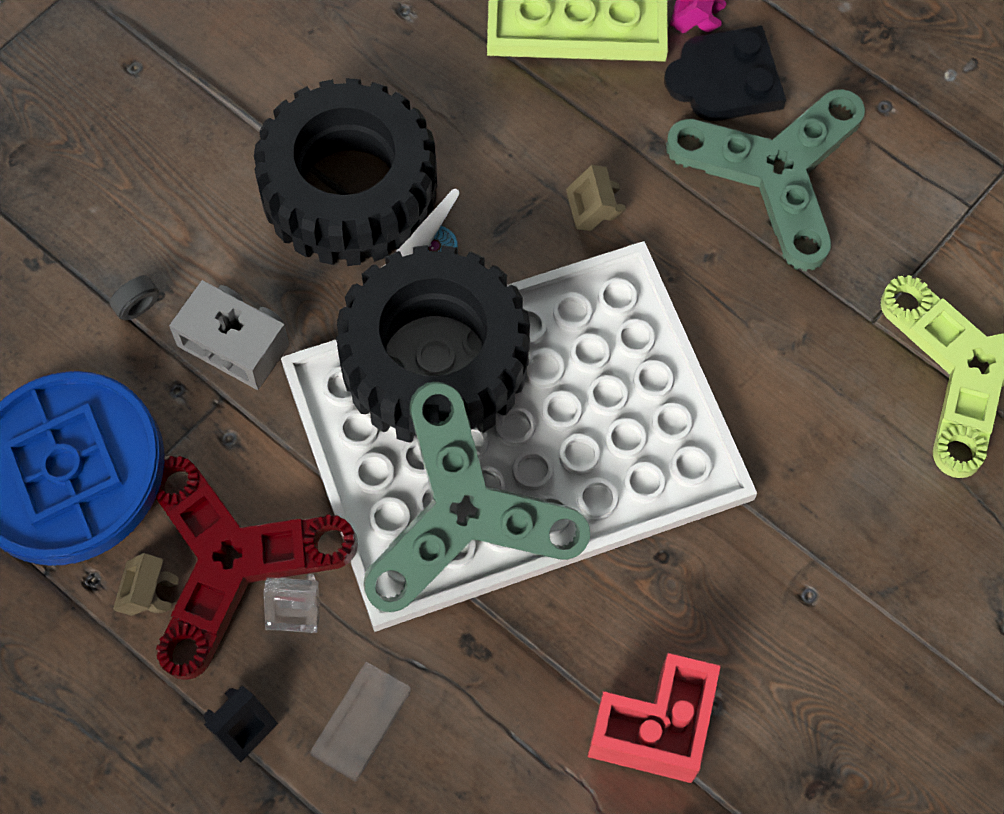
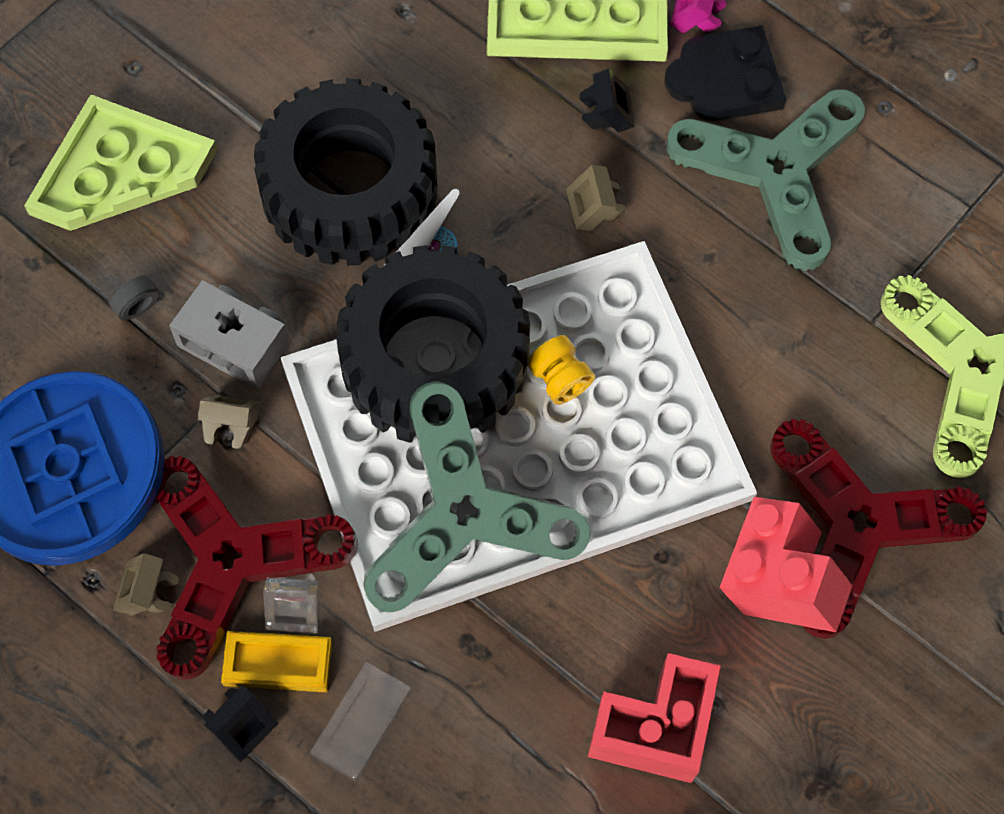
none -> yellowish green plate [24,95,218,231]
none -> dark tan tile [198,394,260,449]
none -> yellow tile [221,631,332,692]
none -> yellow wheel [527,335,595,405]
none -> black tile [580,68,634,133]
none -> coral brick [720,497,853,632]
none -> dark red piece [770,419,987,639]

